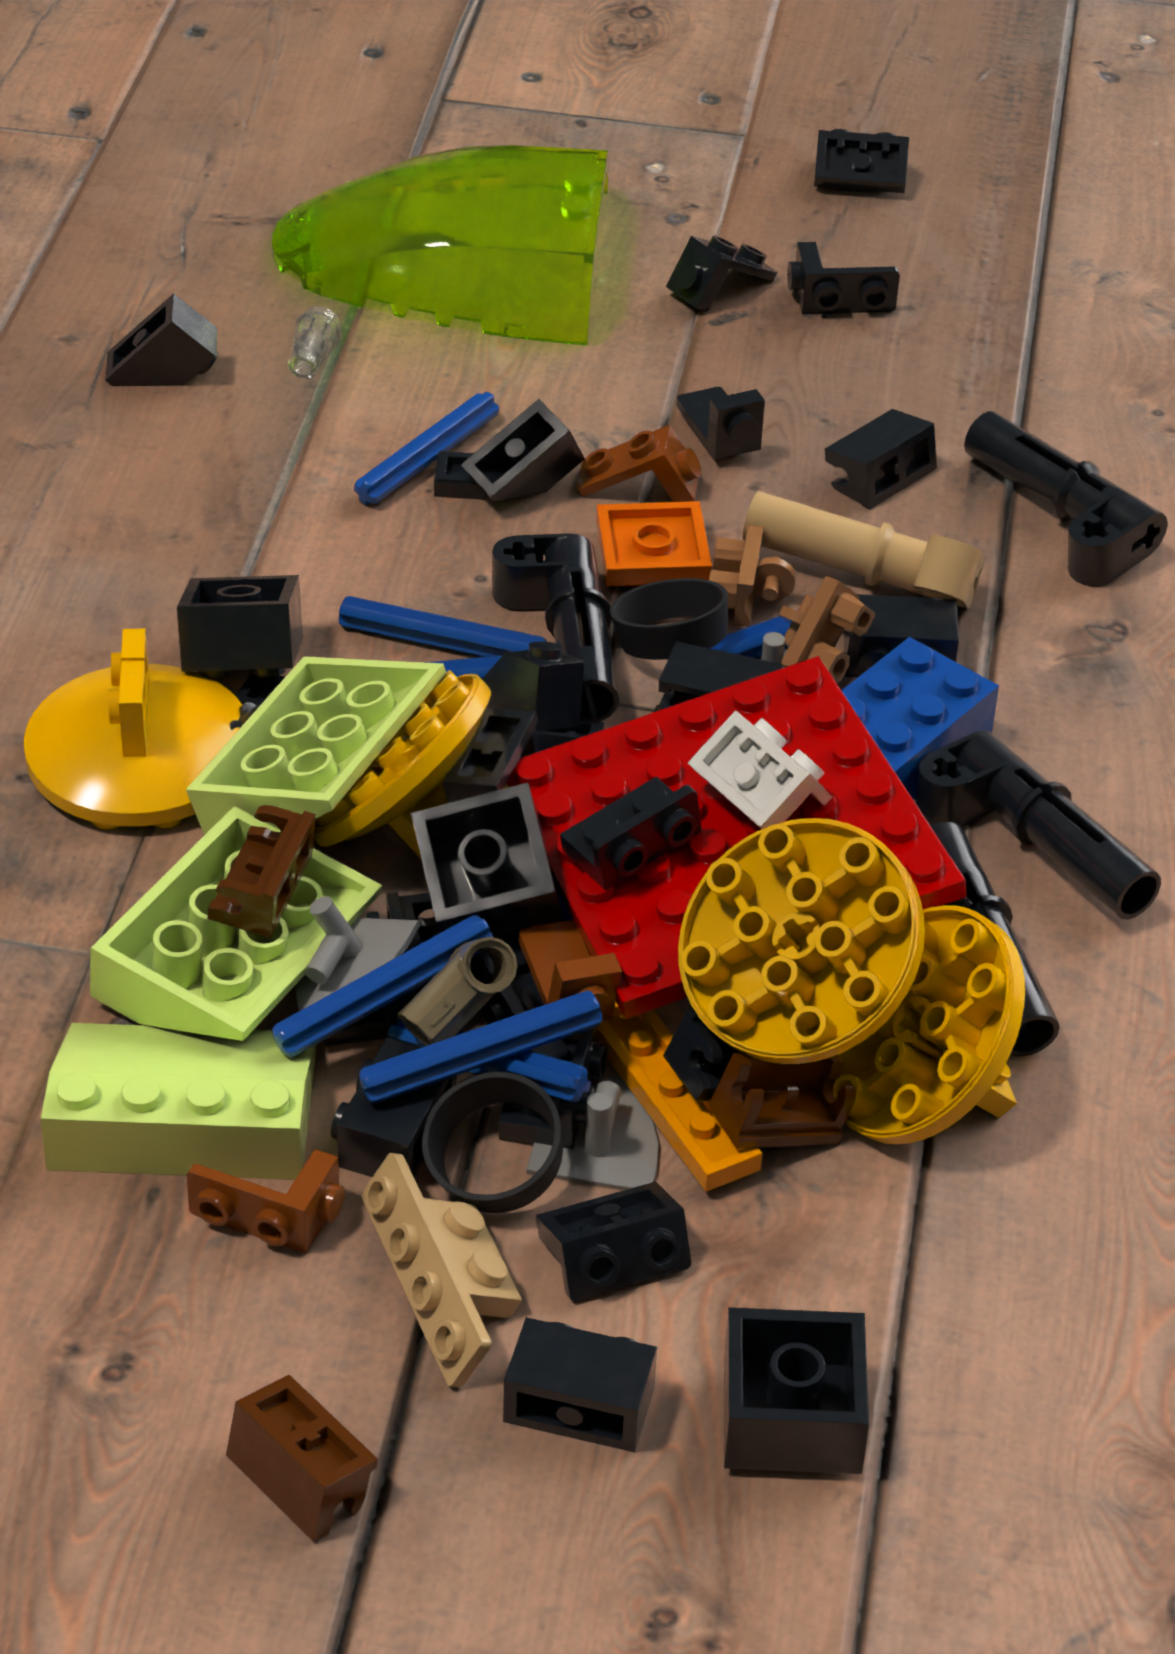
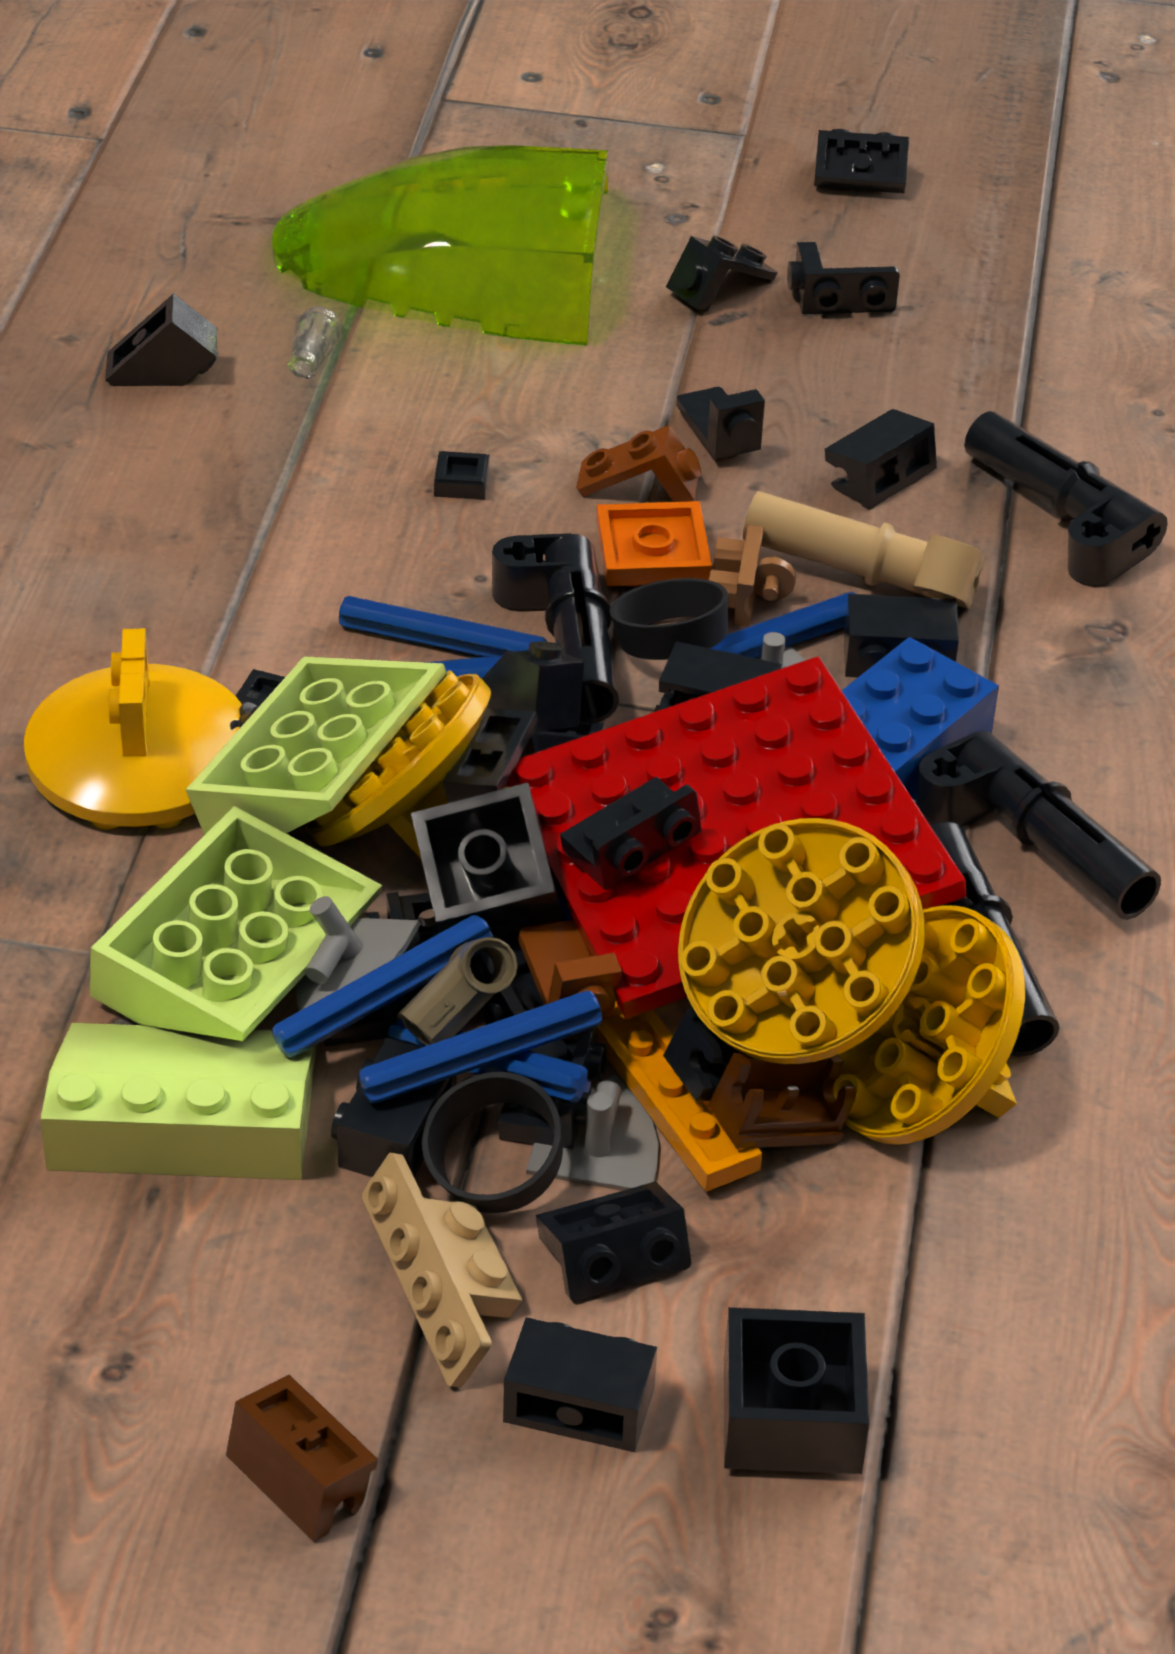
black brick [177,575,303,678] -> none
dark orange bracket [186,1149,345,1254] -> none
reddish brown hinge [207,805,316,938] -> none
blue axle [354,392,499,505] -> none
black slope [461,399,585,502] -> none
white bracket [688,710,832,829] -> none
medium nougat hips [777,575,875,683] -> none

